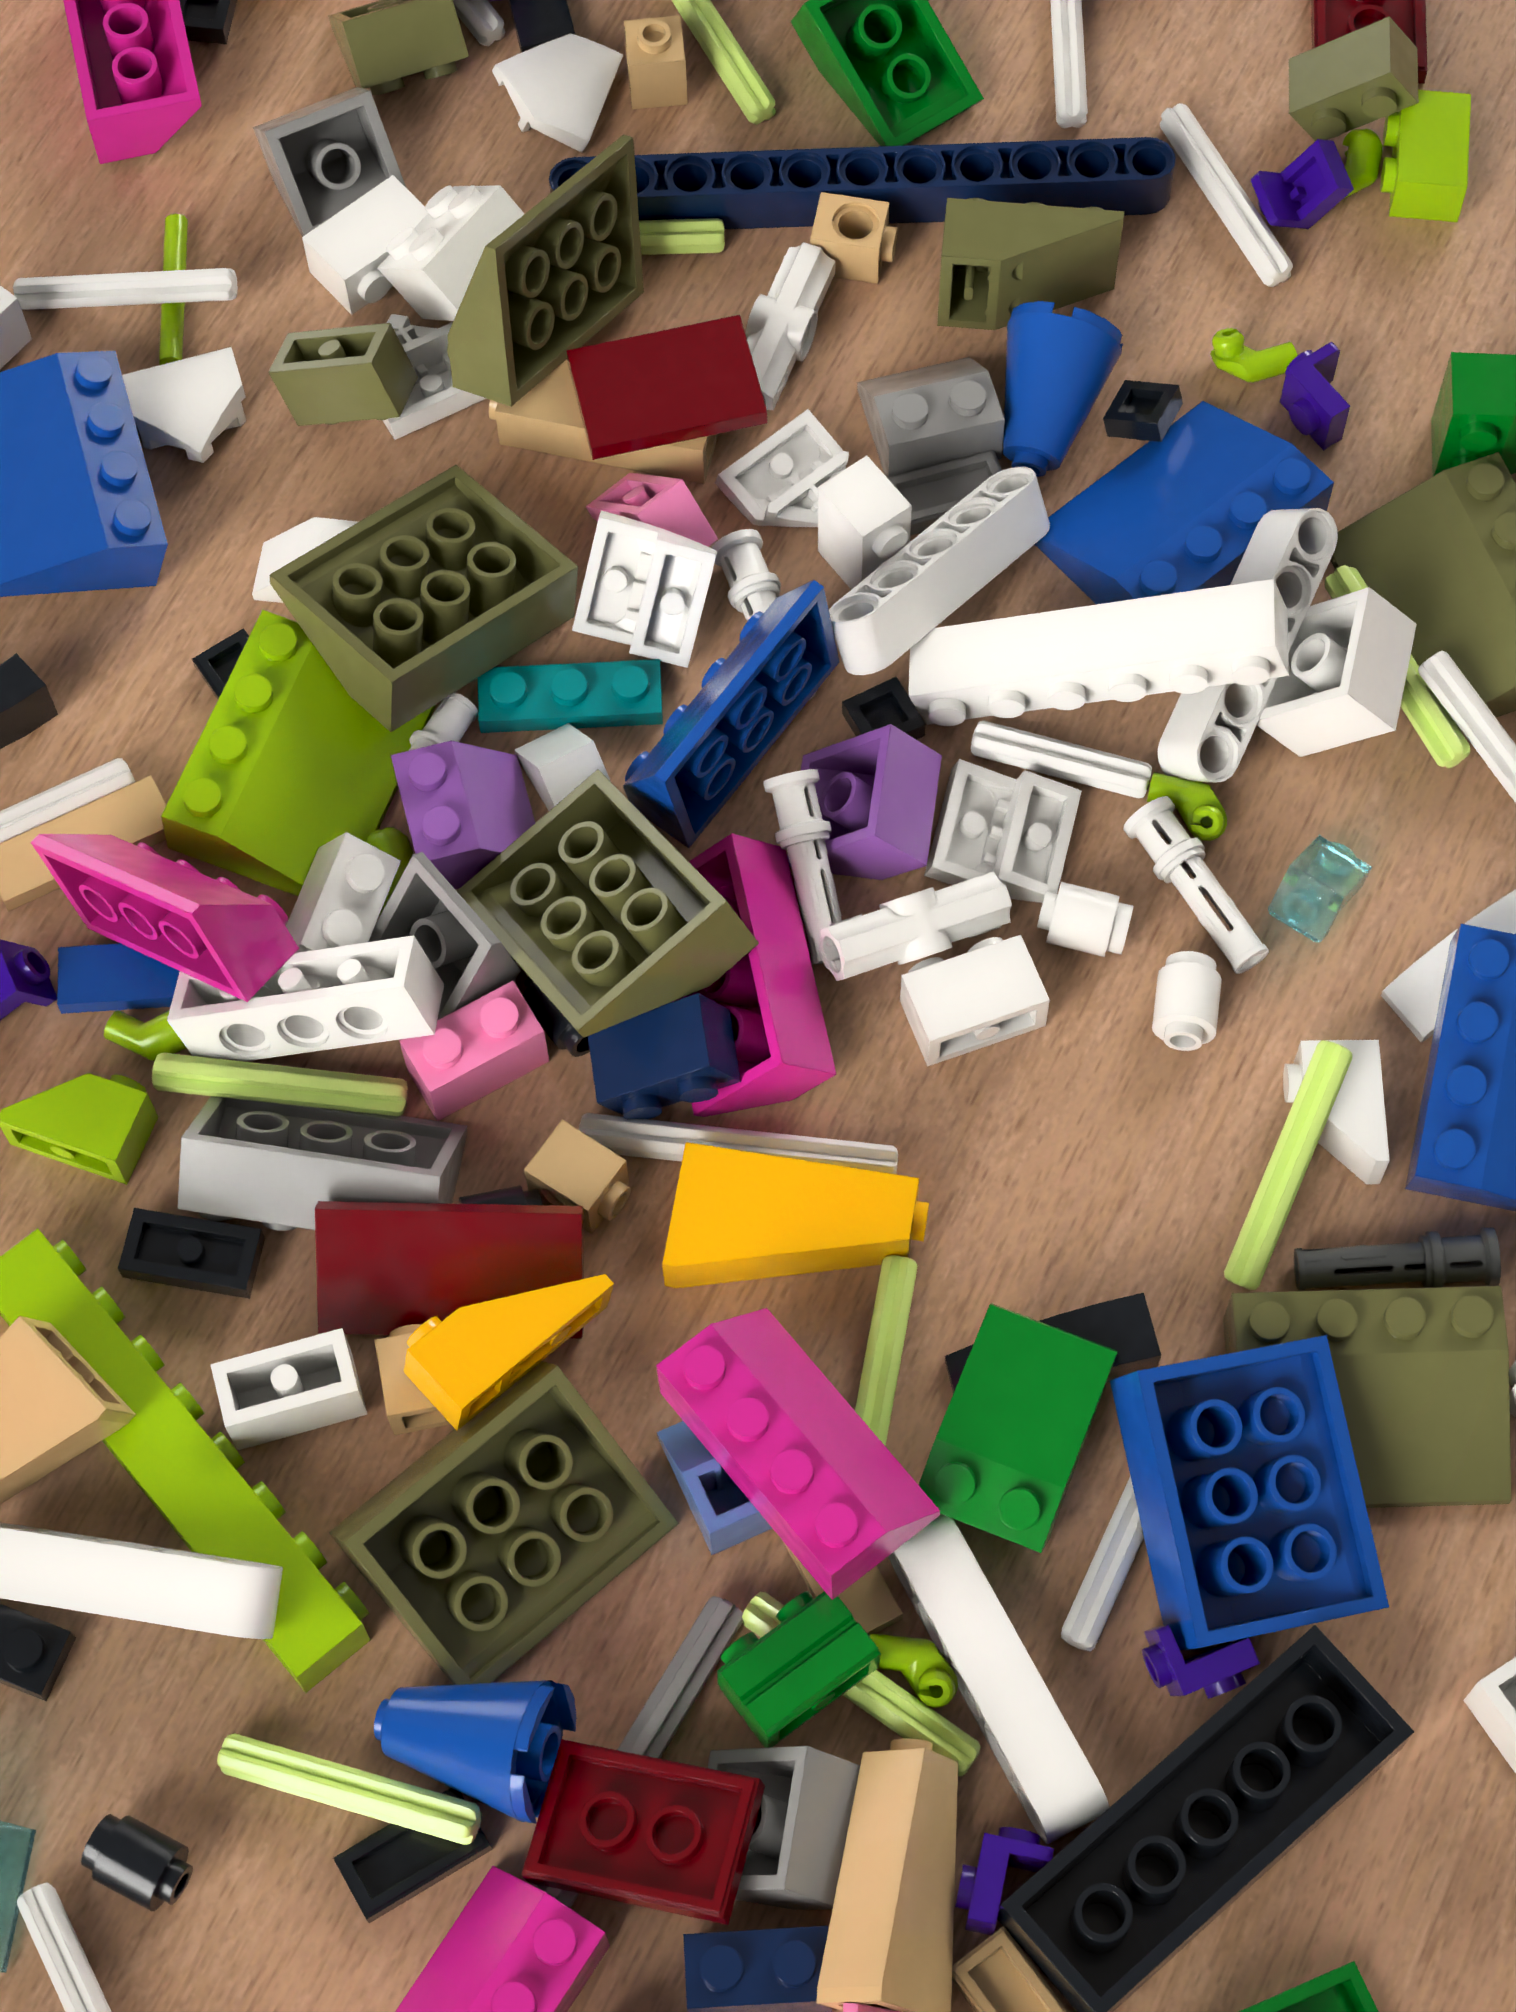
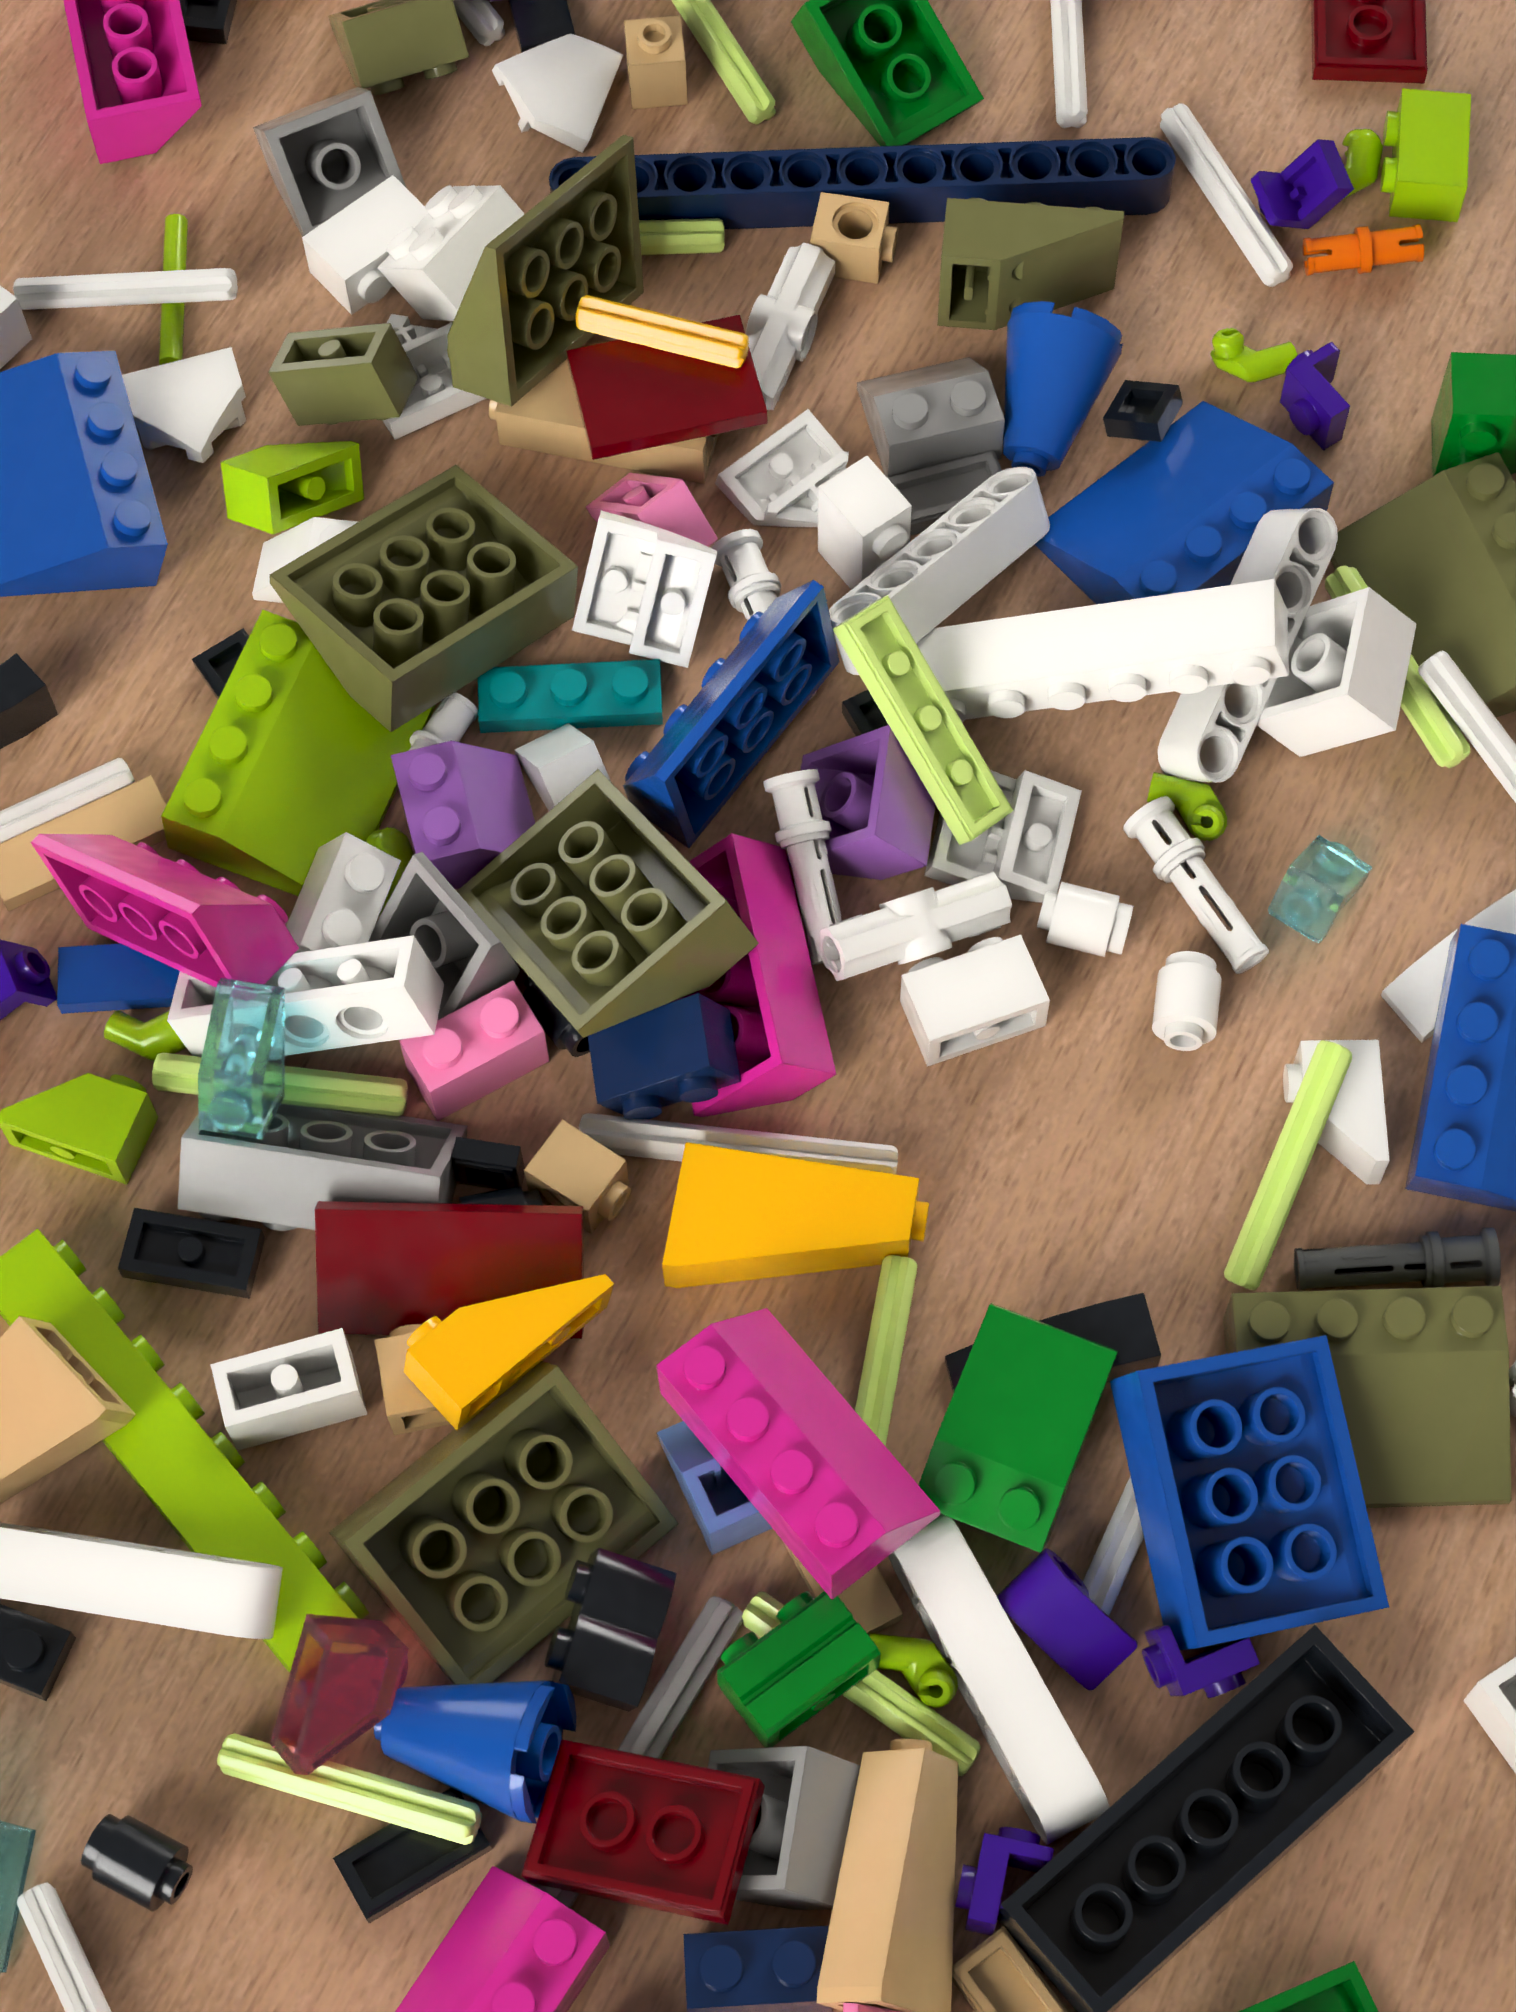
white axle [971,720,1152,799] -> none
olive brick [1289,16,1419,141] -> none
none -> clear light blue slope [198,978,285,1140]
none -> lime slope [221,441,364,535]
none -> clear pink slope [270,1614,409,1775]
none -> black tile [452,1137,525,1190]
none -> black brick [545,1548,677,1712]
none -> yellow axle [575,295,749,368]
none -> yellowish green tile [833,595,1013,845]
none -> dark purple panel [997,1548,1138,1691]
none -> orange pin [1302,224,1424,276]

